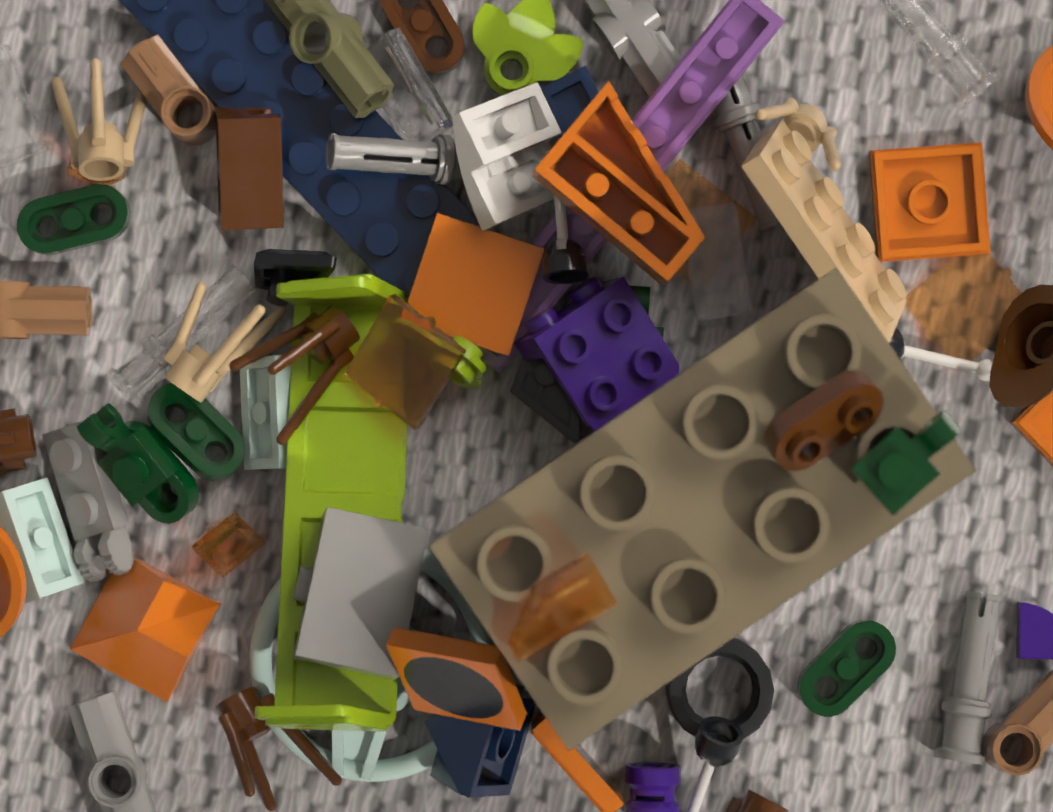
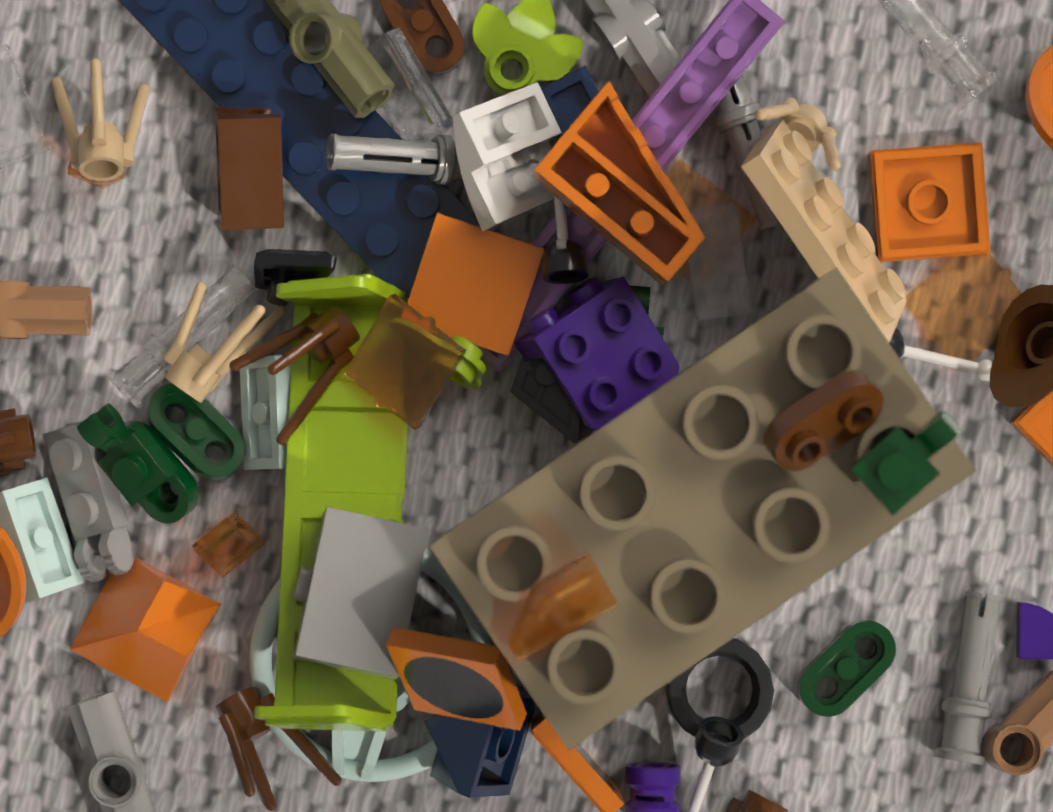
dark green plate [17,184,131,255] -> none
medium nougat piece [120,34,216,146] -> none

